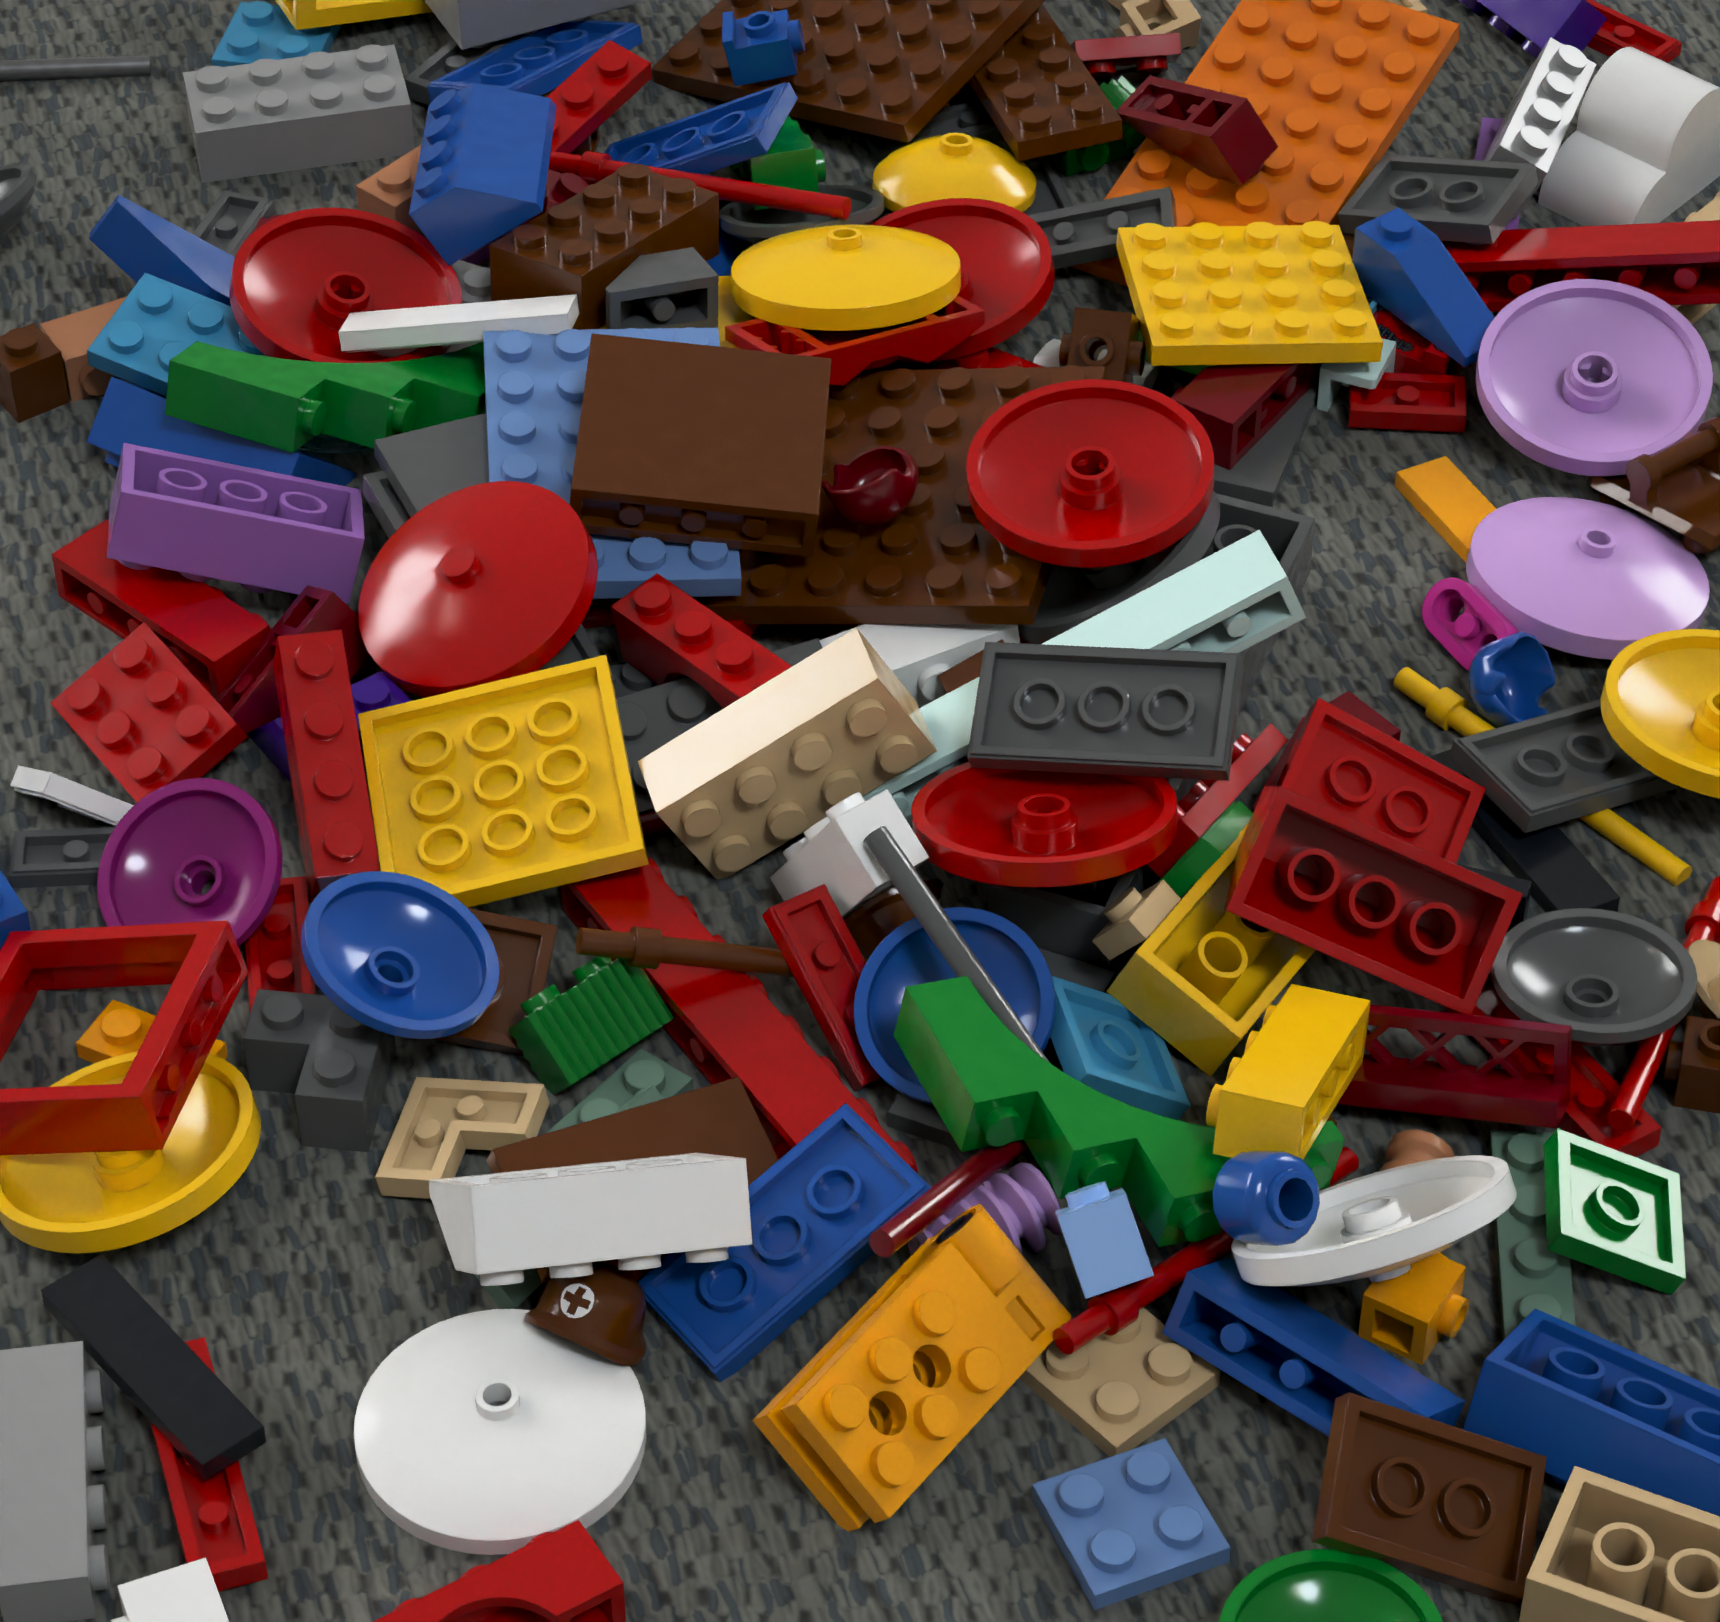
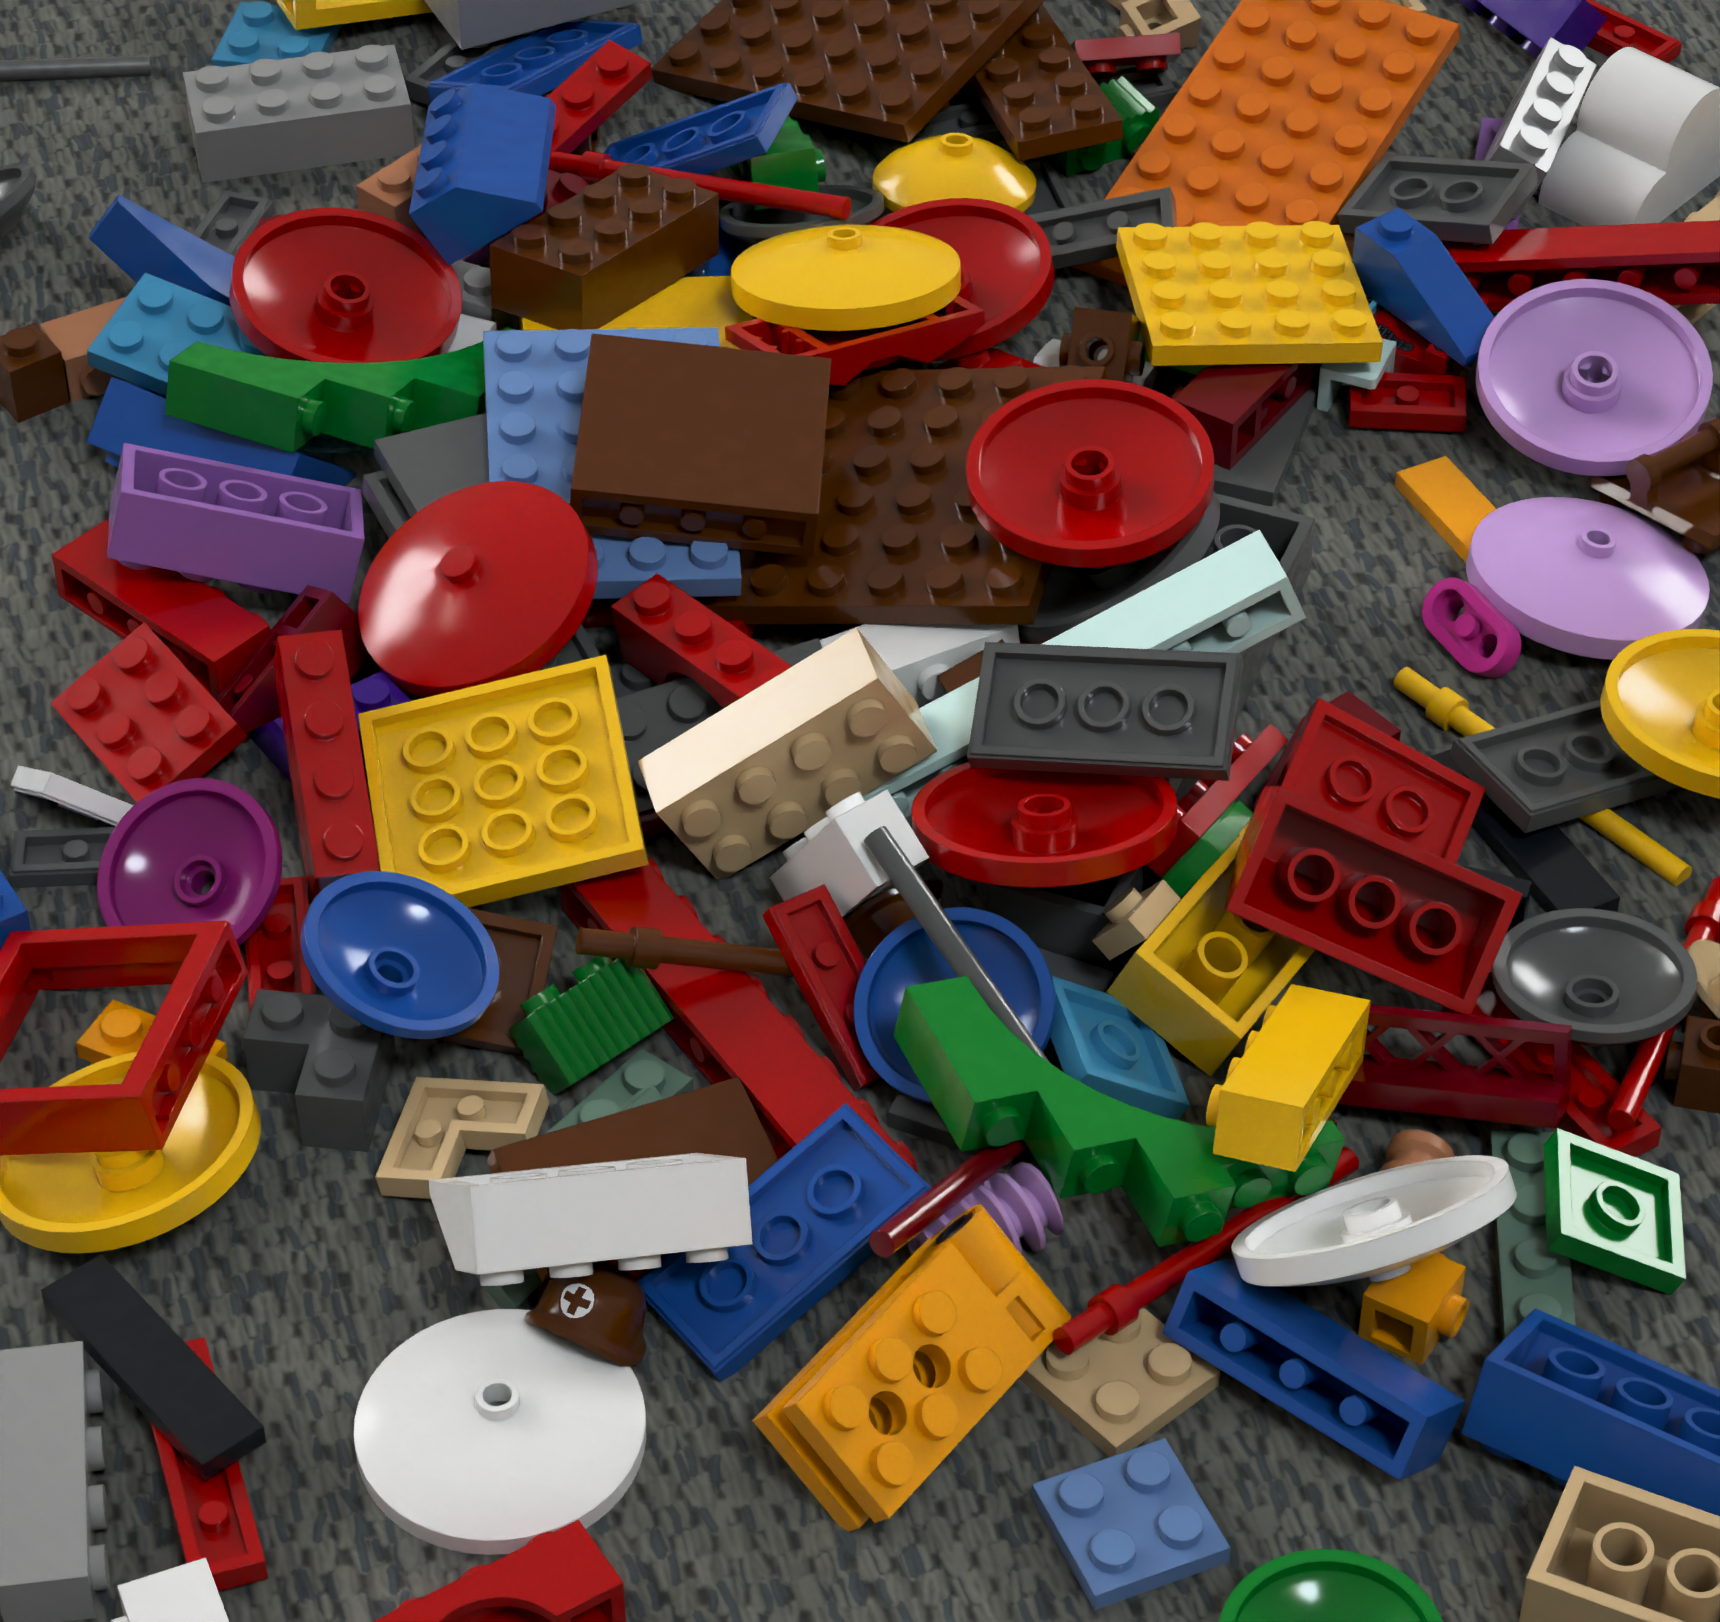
white tile [338,294,580,353] -> none
dark grey slope [605,247,719,329] -> none
blue brick [722,9,805,87] -> none
dark red hair [821,445,919,527] -> none
light blue slope [1055,1181,1154,1299] -> none
dark red slope [1116,75,1278,185] -> none
blue head [1212,1151,1320,1246] -> none
reddish brown plate [1312,1392,1547,1604] -> none
blue hair [1469,631,1556,728] -> none

